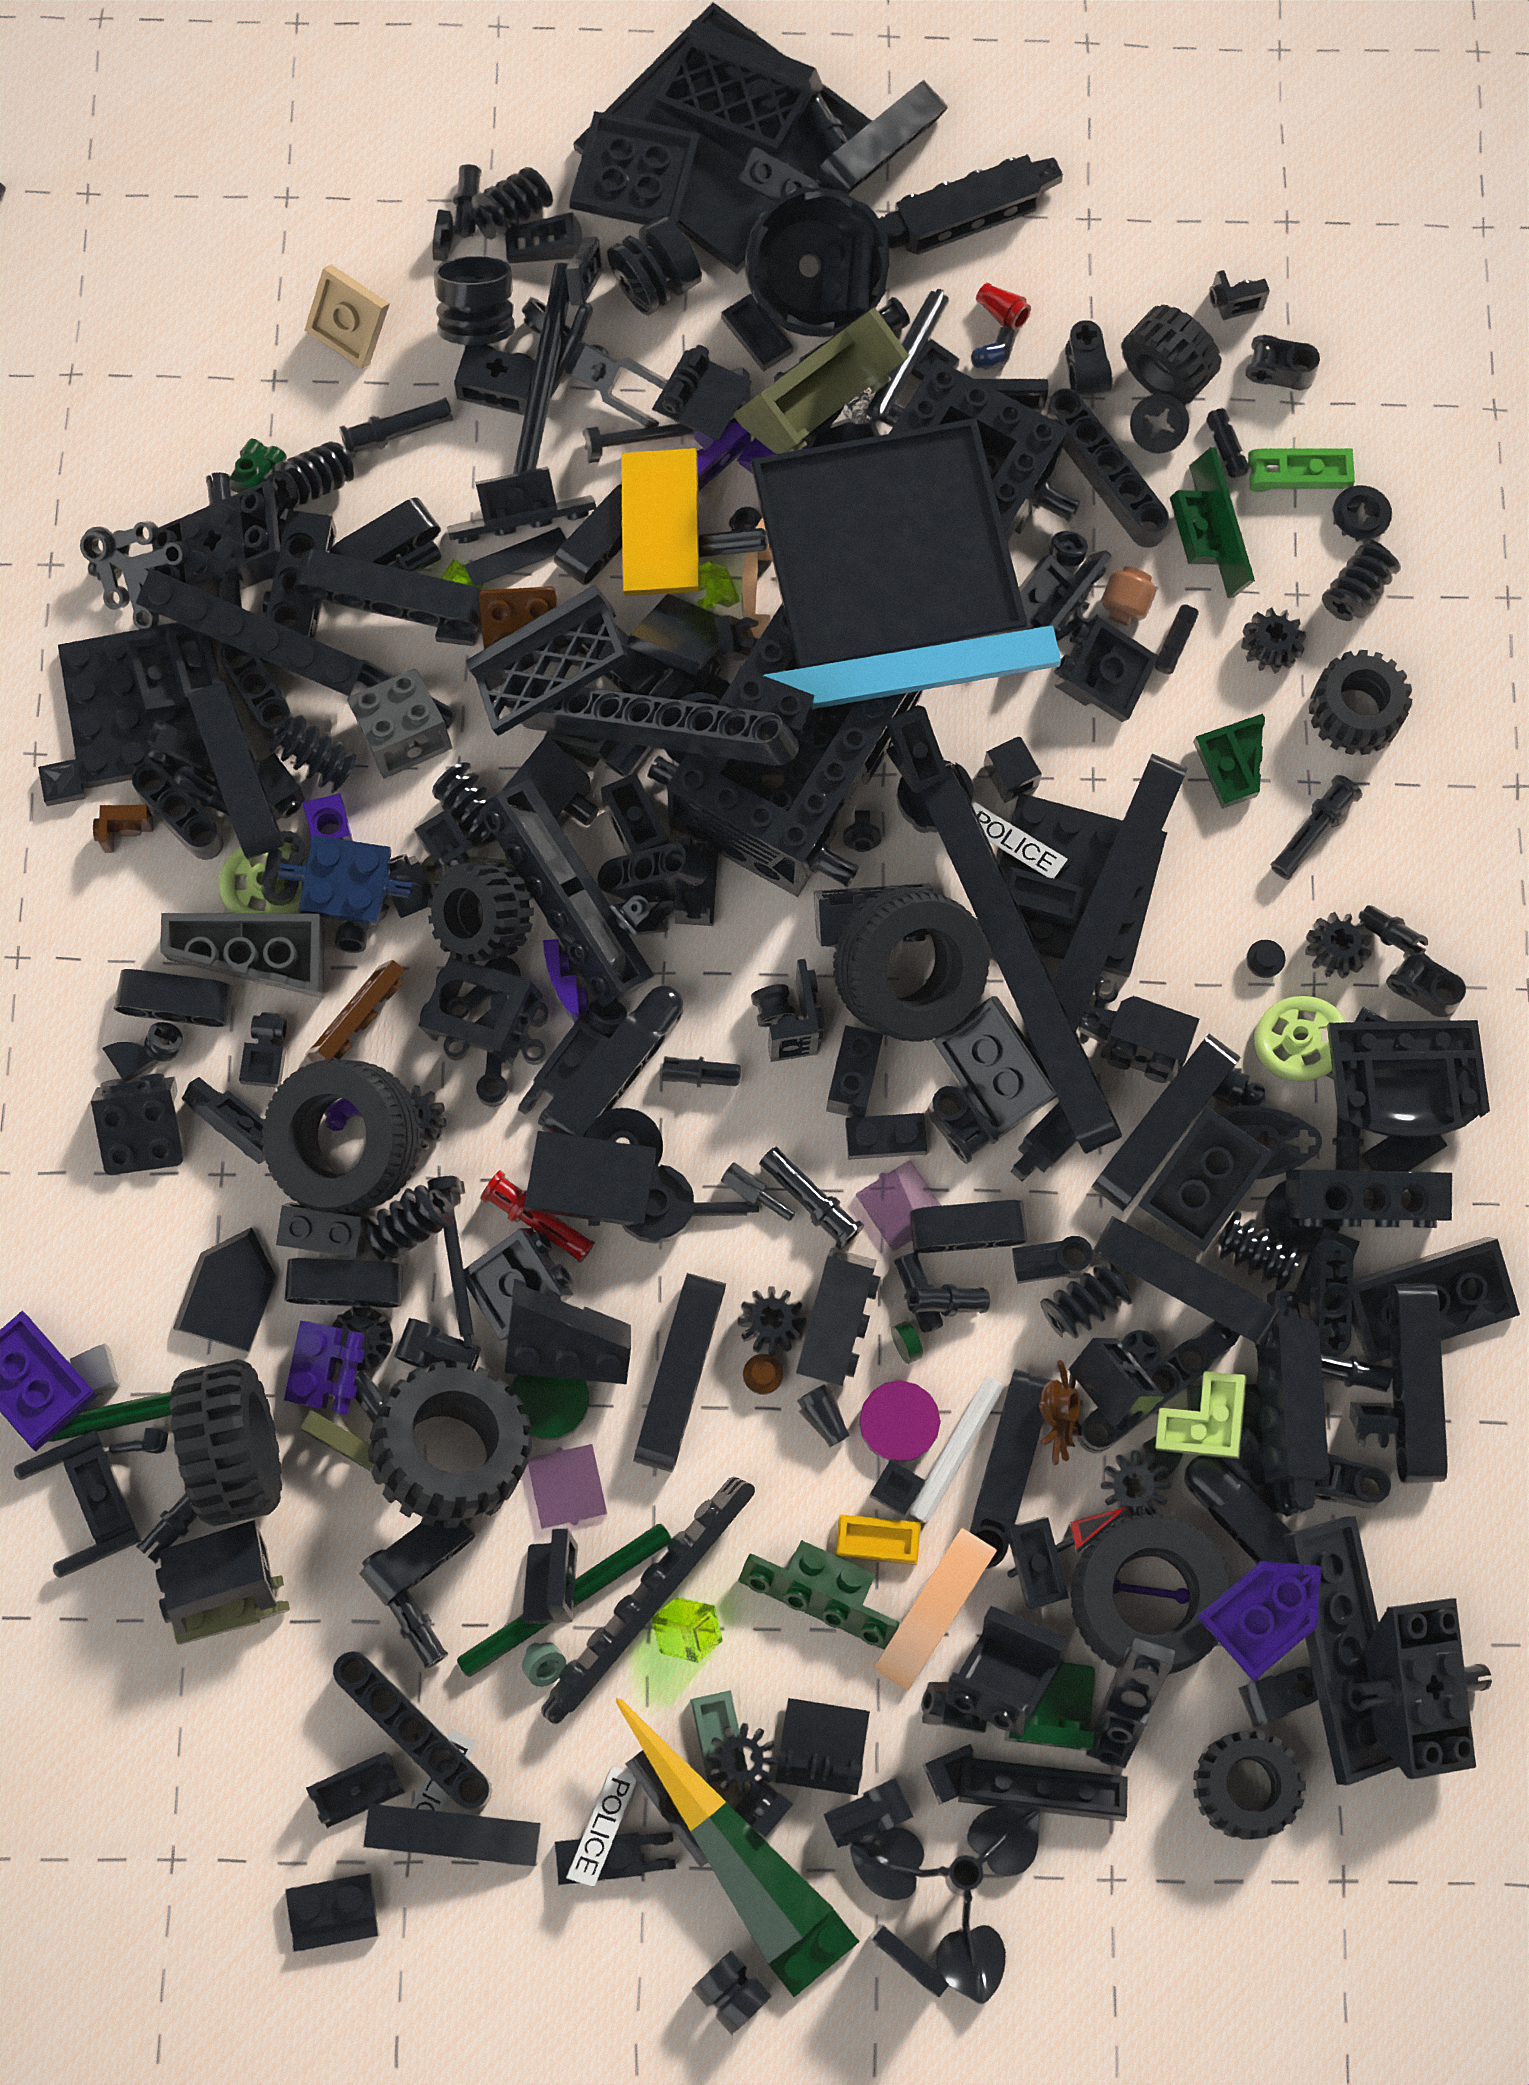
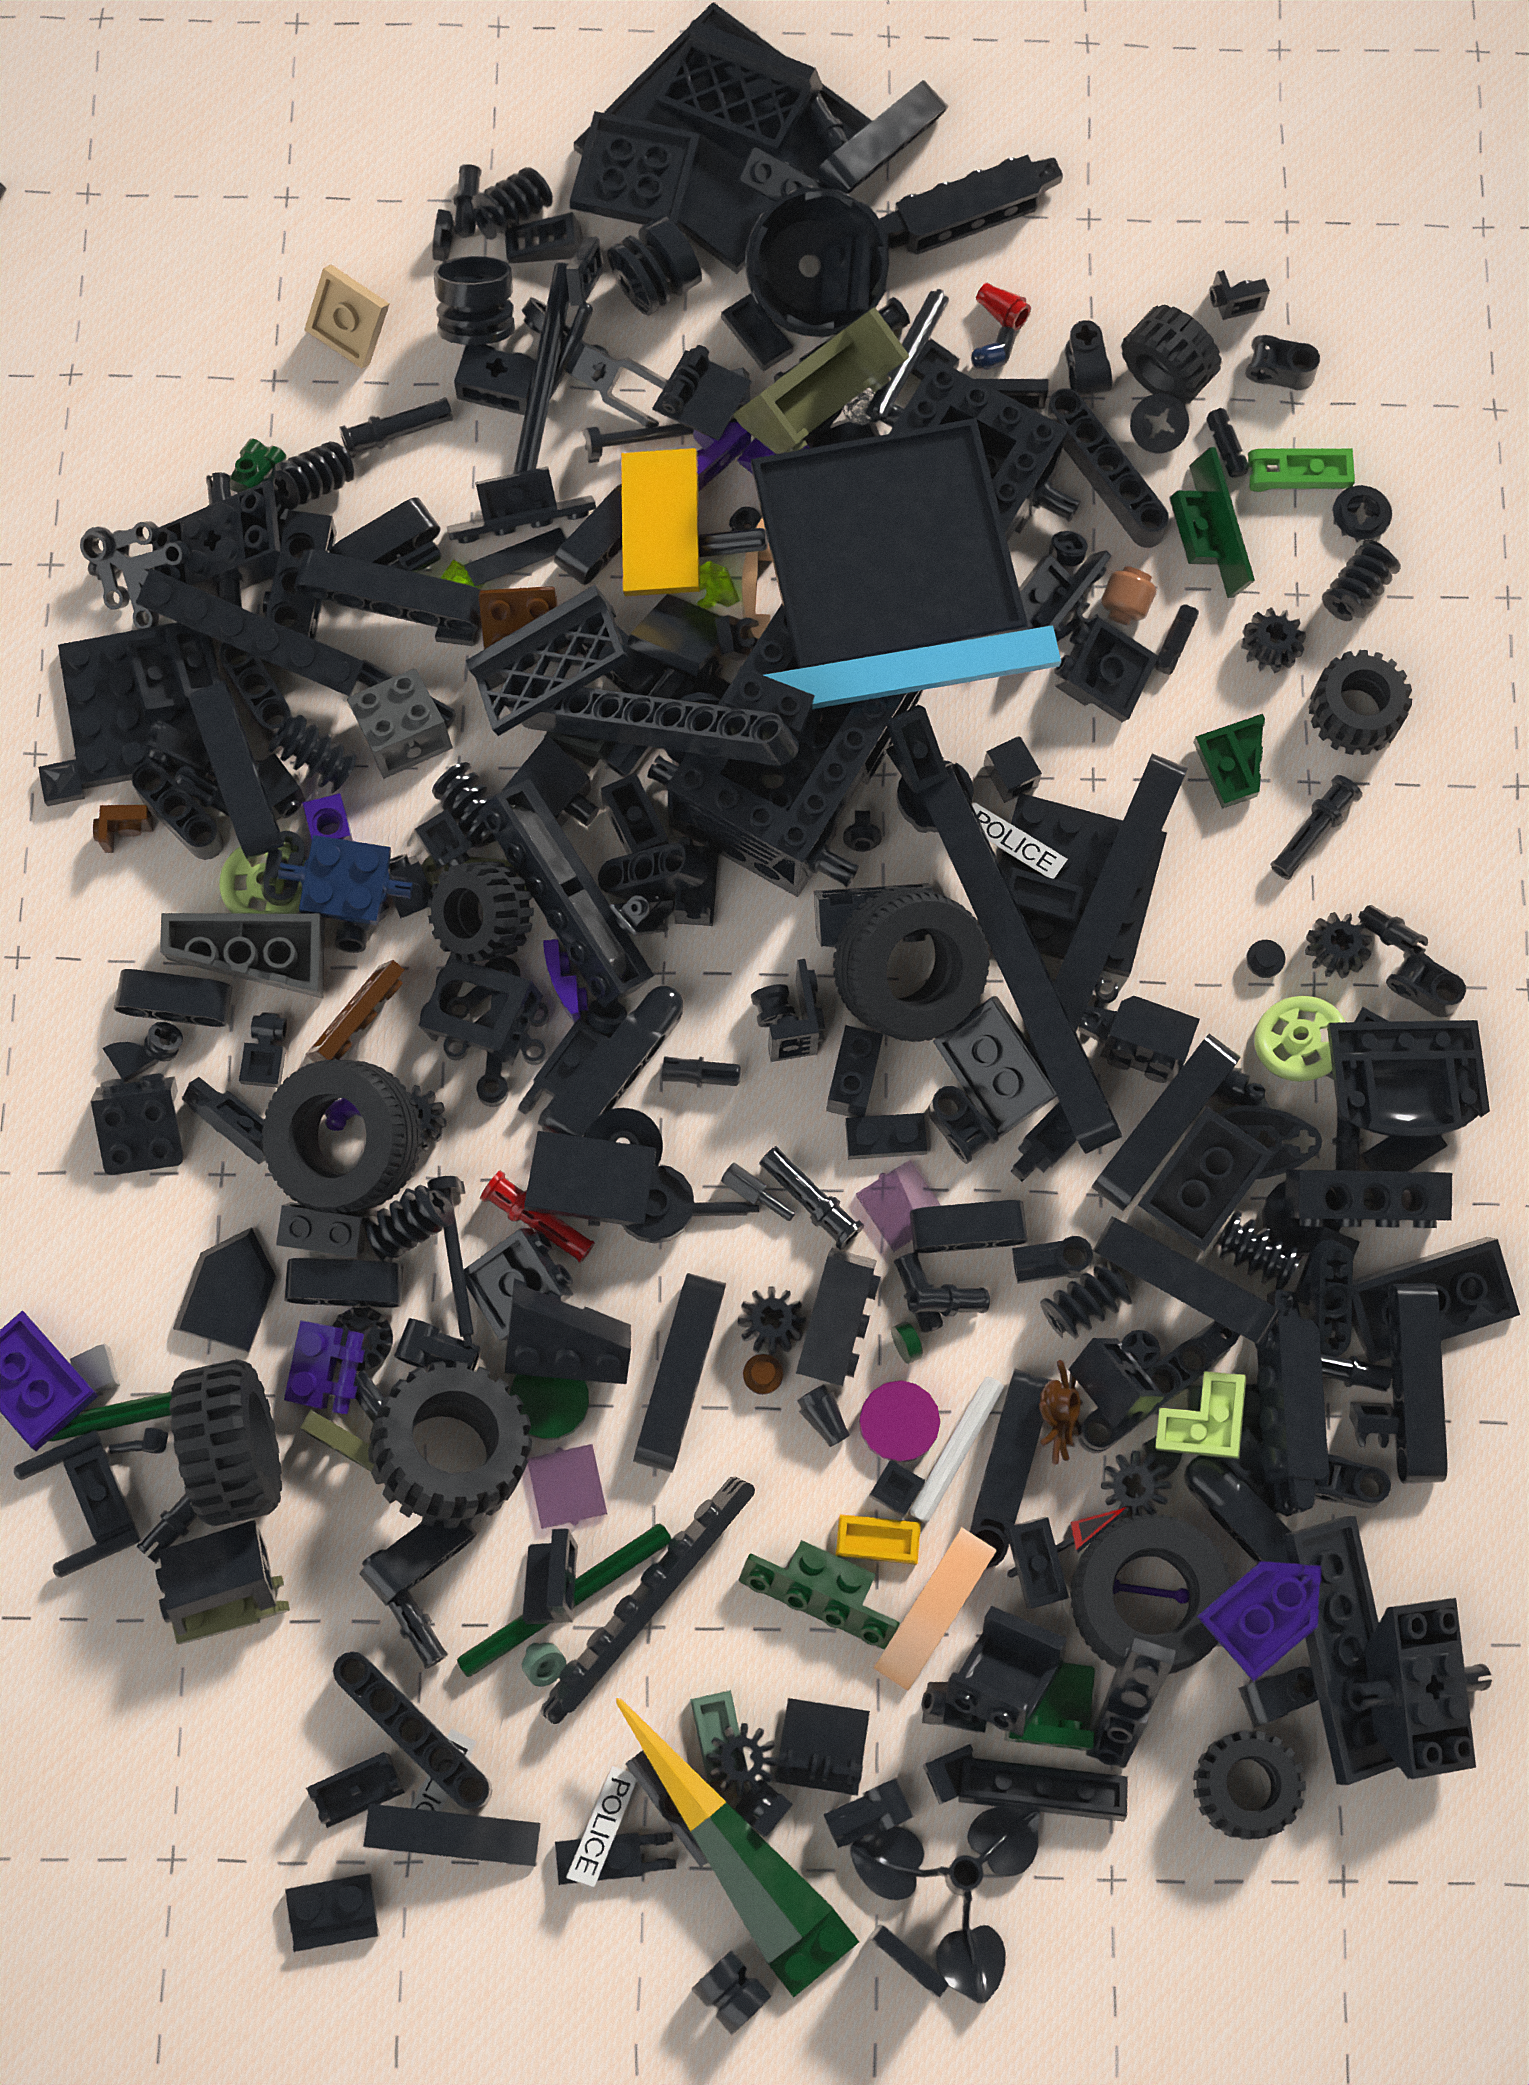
clear neon green panel [651,1598,723,1663] -> none

